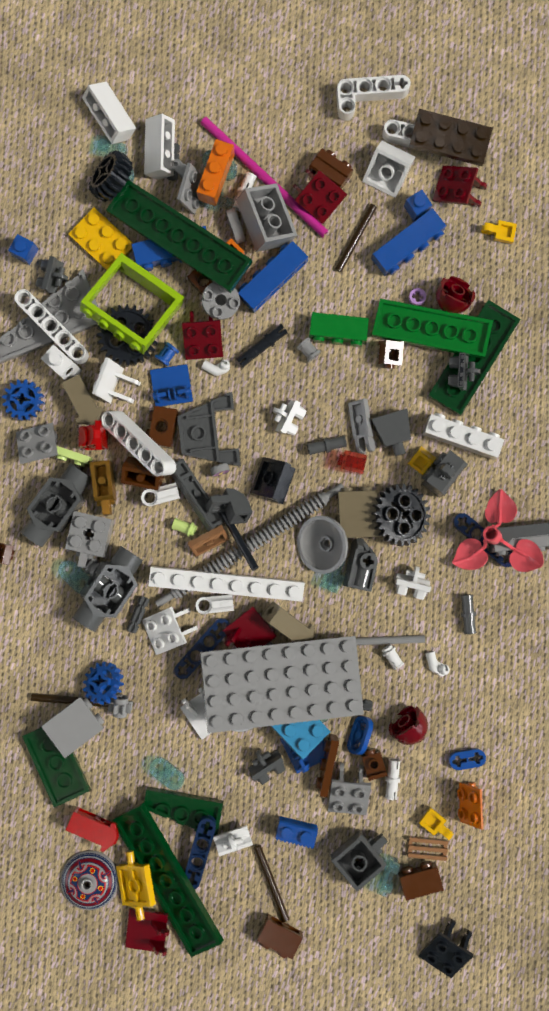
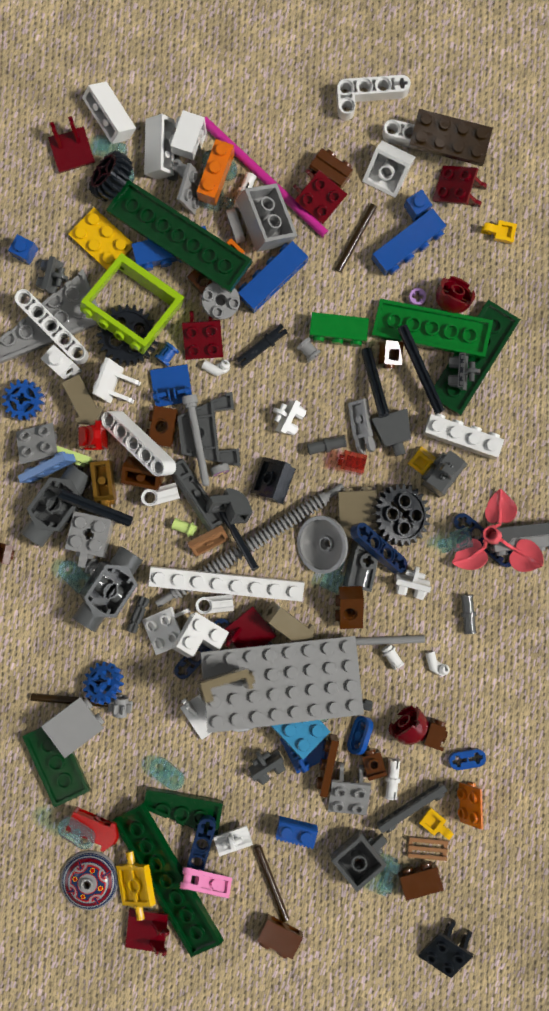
none -> medium blue plate [18,452,76,483]
none -> dark red plate [48,116,95,174]
none -> black axle [58,489,133,527]
none -> clear light blue plate [58,817,96,850]
none -> white brick [169,110,207,160]
none -> white brick [172,612,229,658]
none -> bright pink plate [180,867,232,898]
none -> light grey piece [182,394,210,486]
none -> dark tan panel [196,667,255,703]
none -> reddish brown brick [335,586,364,629]
none -> dark blue beam [350,523,407,574]
none -> black axle [362,347,389,418]
none -> dark grey plate [377,782,448,834]
none -> black axle [398,324,444,414]
none -> reddish brown brick [422,719,448,751]
none -> clear light blue plate [438,527,474,553]

